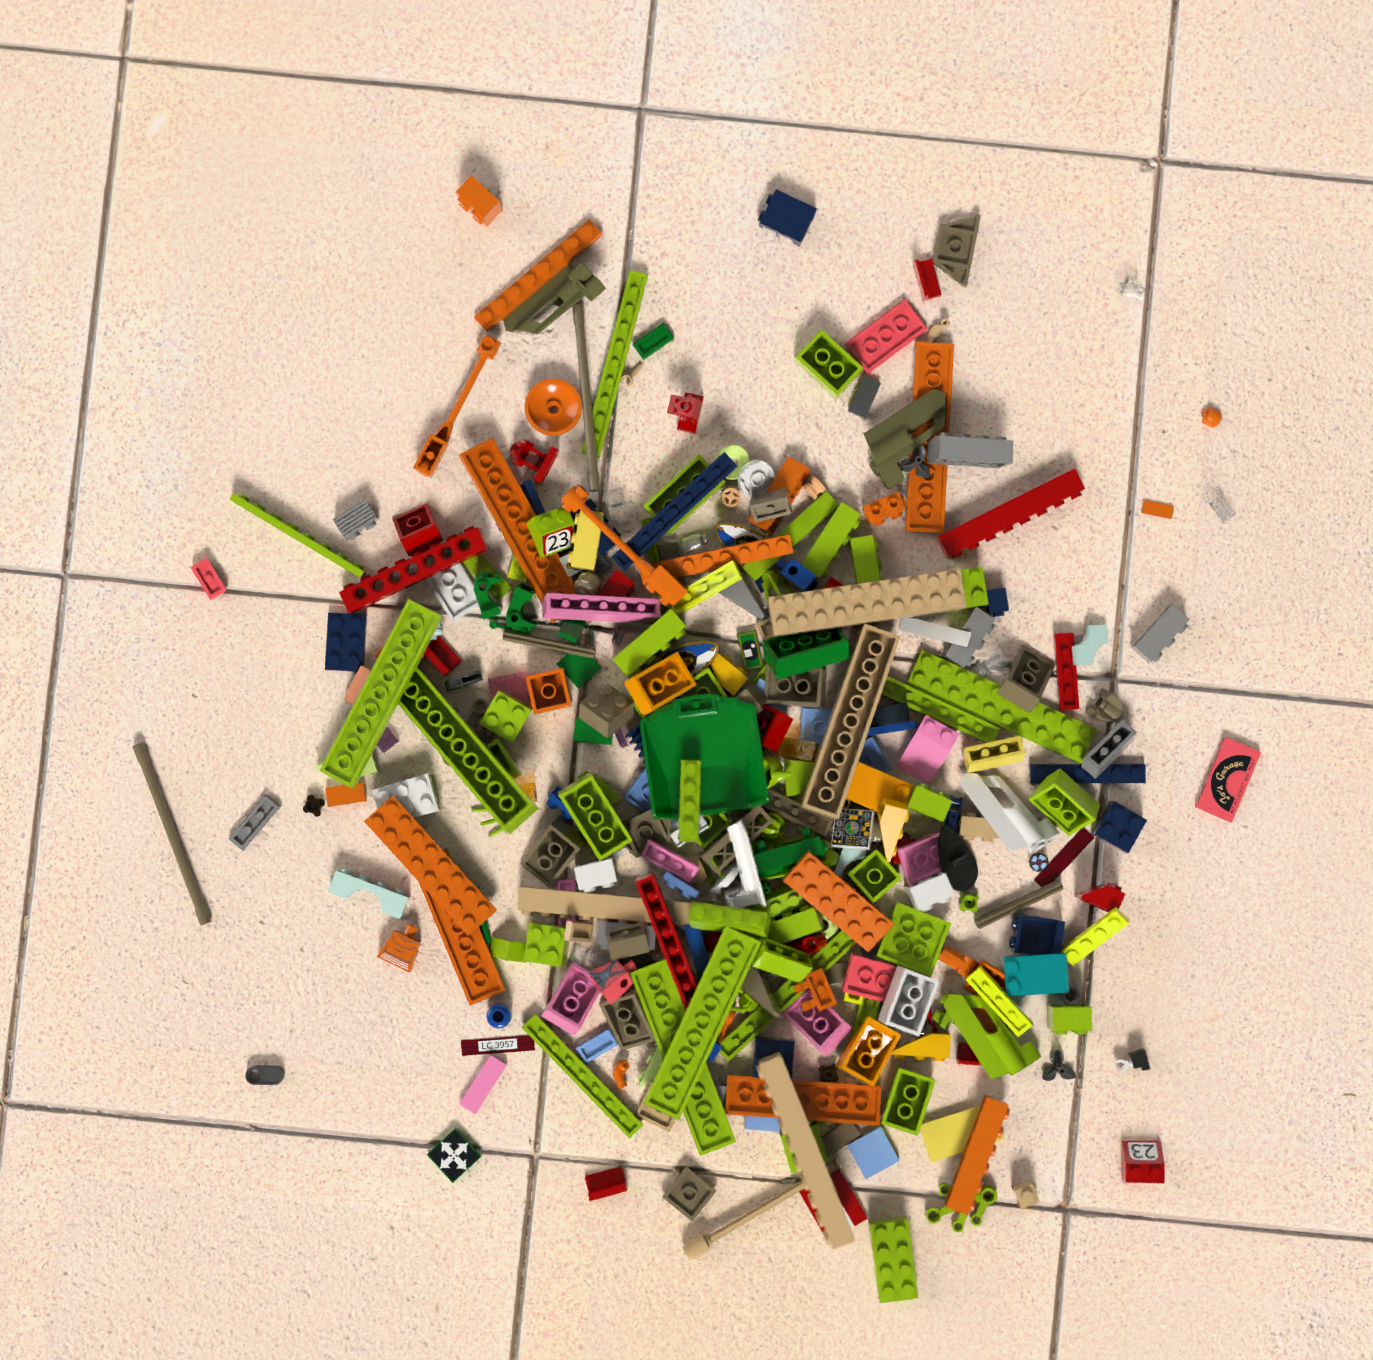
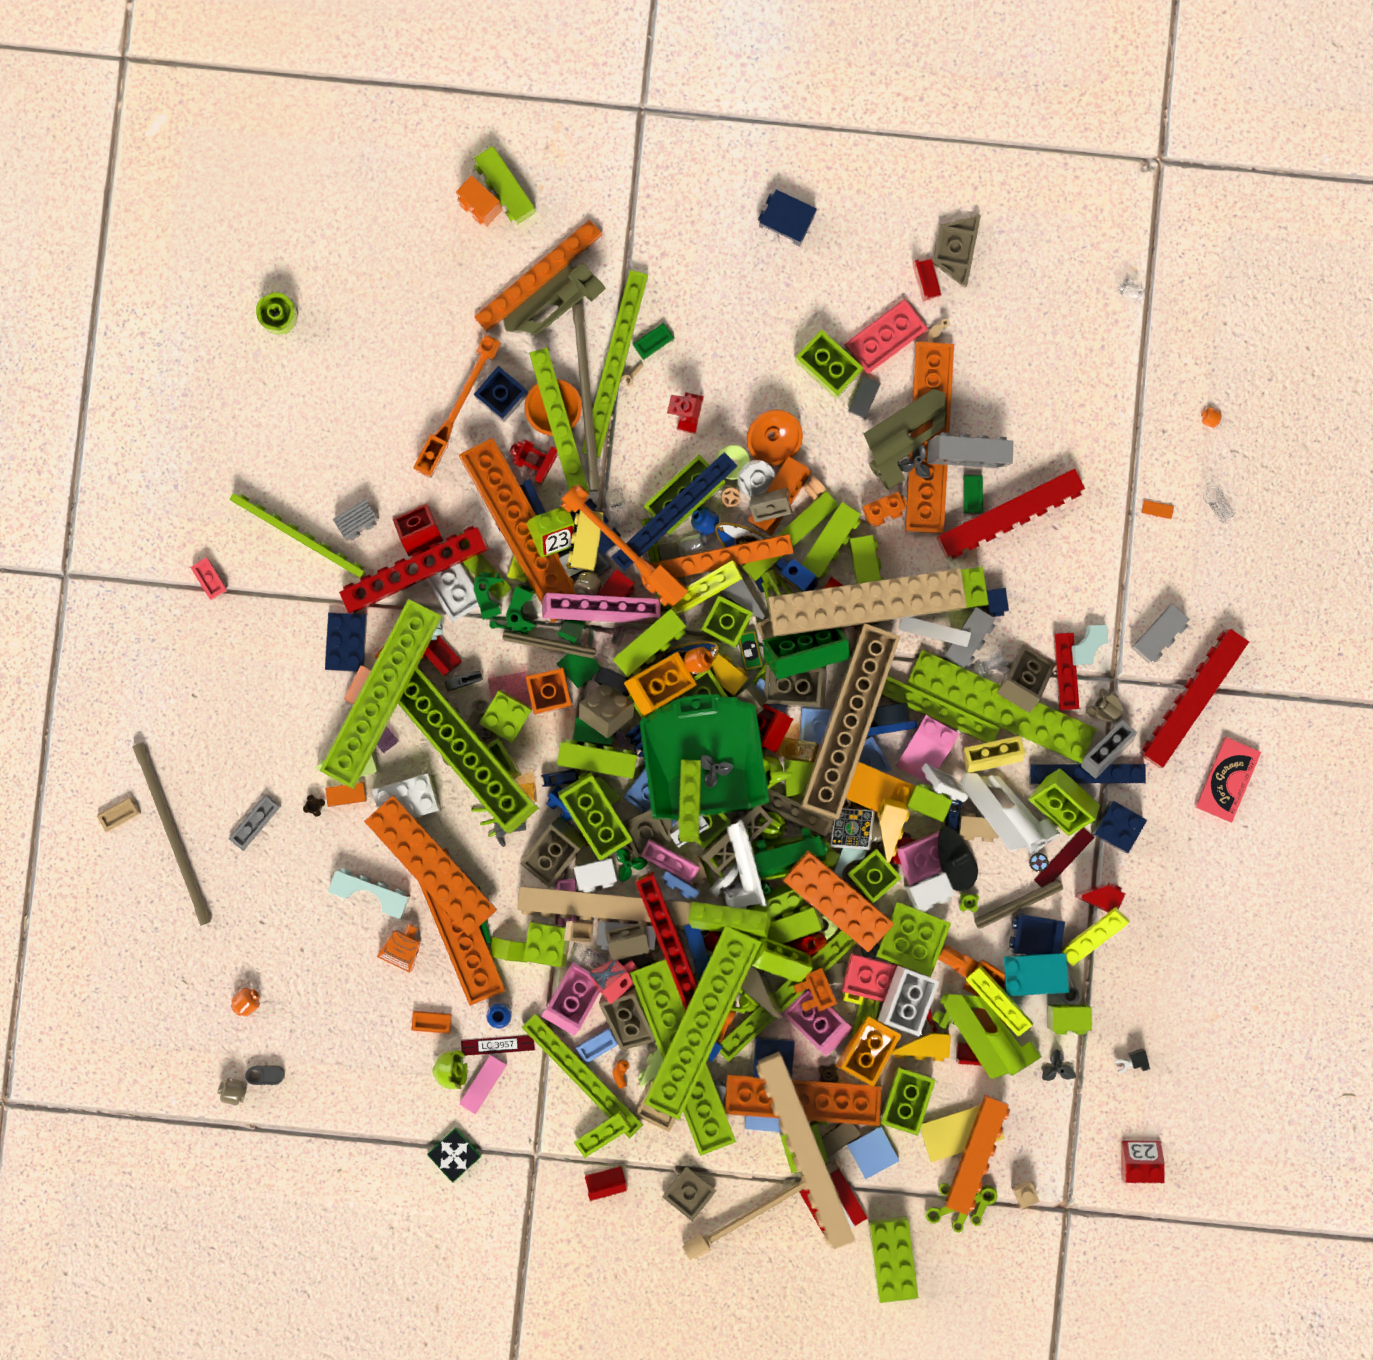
none -> tan tile [97,797,141,832]
none -> dark tan head [217,1078,247,1106]
none -> orange head [231,988,260,1017]
none -> lime brick [256,292,298,335]
none -> orange tile [411,1011,452,1034]
none -> lime cylinder [432,1050,468,1090]
none -> dark blue brick [473,366,528,422]
none -> lime brick [474,146,536,225]
none -> dark grey plant [494,822,526,847]
none -> lime plate [529,347,590,495]
none -> dark blue bar [541,769,577,787]
none -> lime brick [557,739,638,779]
none -> lime plate [574,1111,632,1158]
none -> black tyre [594,667,629,696]
none -> green plant [616,848,648,882]
none -> orange head [684,647,713,674]
none -> blue head [691,507,719,535]
none -> lime brick [701,596,753,649]
none -> dark grey plant [701,755,734,788]
none -> orange dish [746,409,803,466]
none -> white plate [921,763,969,802]
none -> green tile [963,475,983,514]
none -> red brick [1141,629,1249,768]

